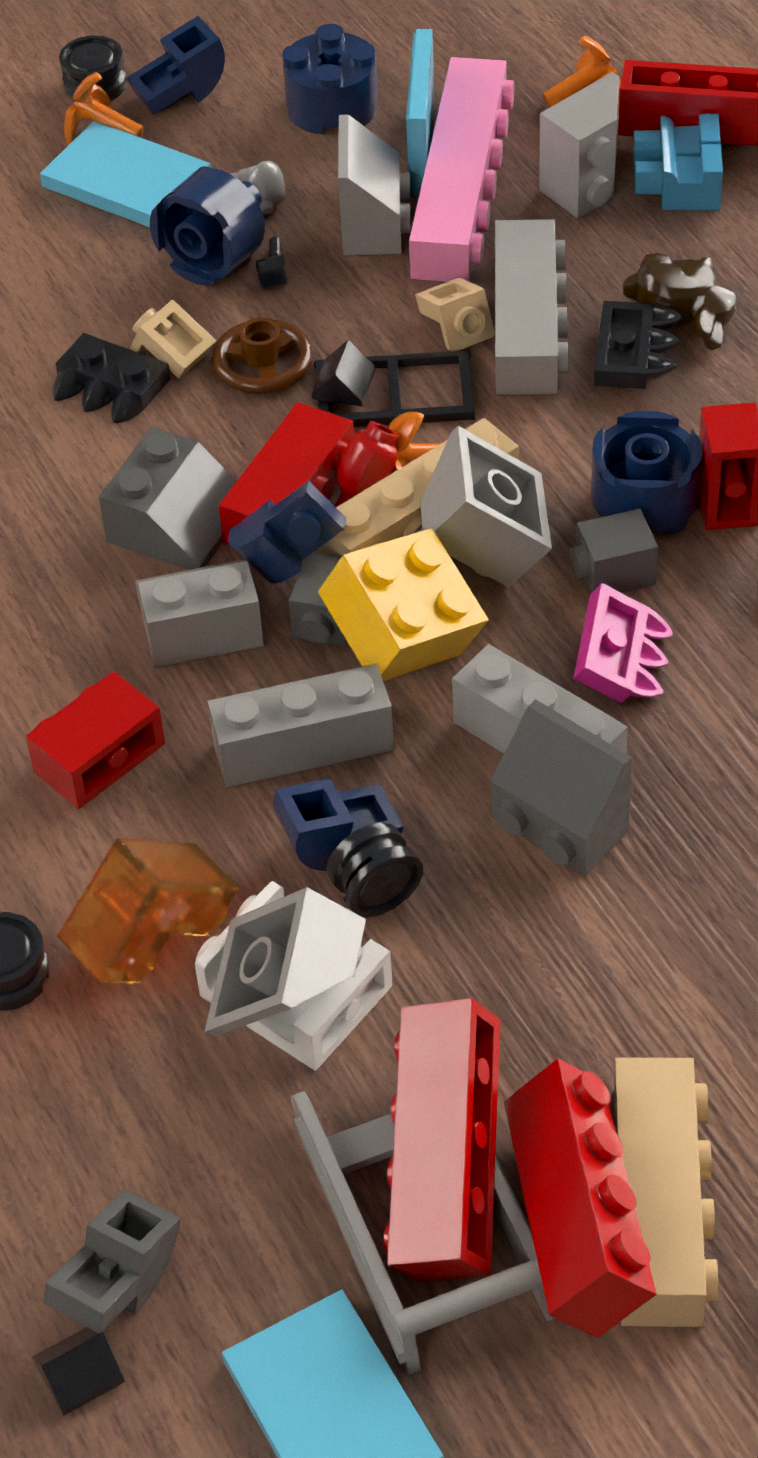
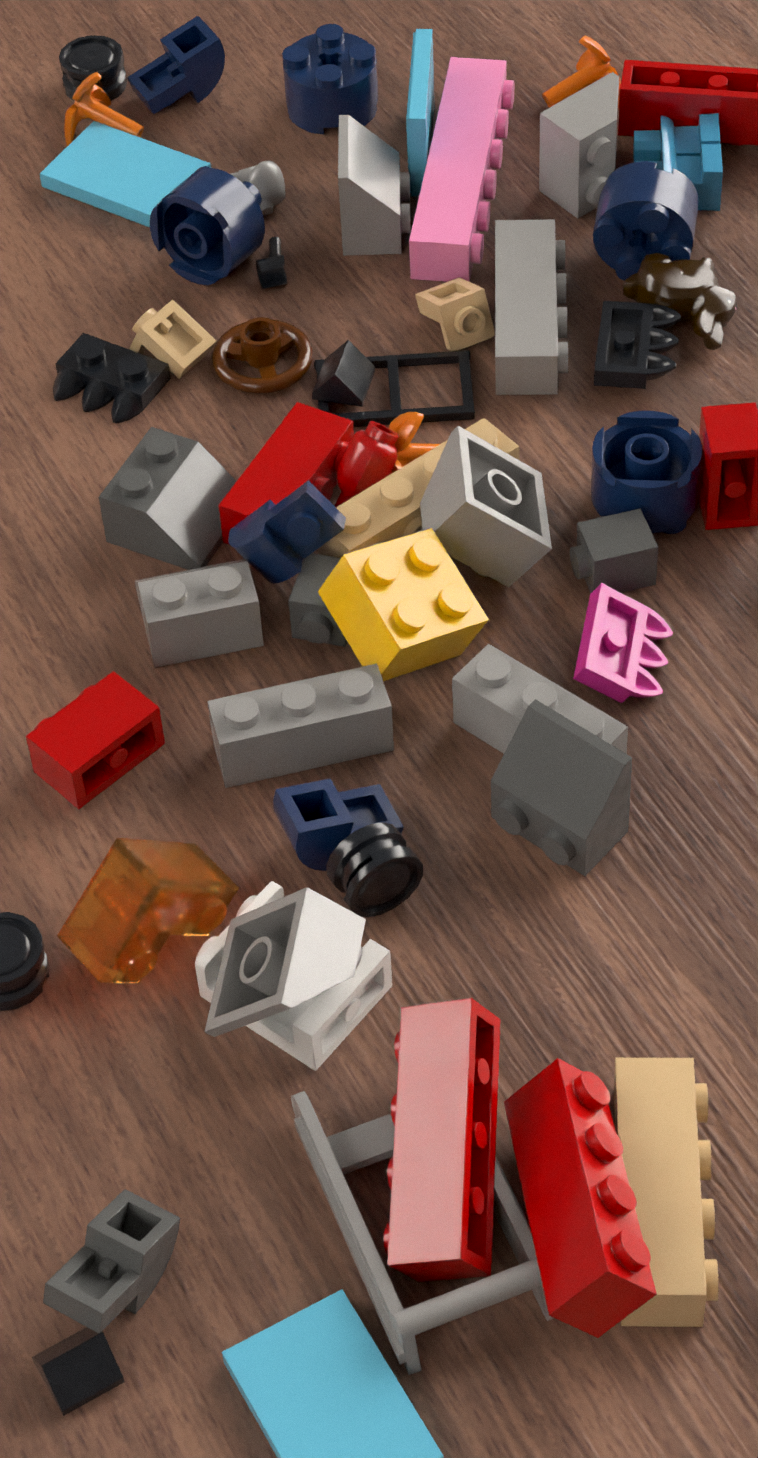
none -> dark blue brick [593,161,699,281]

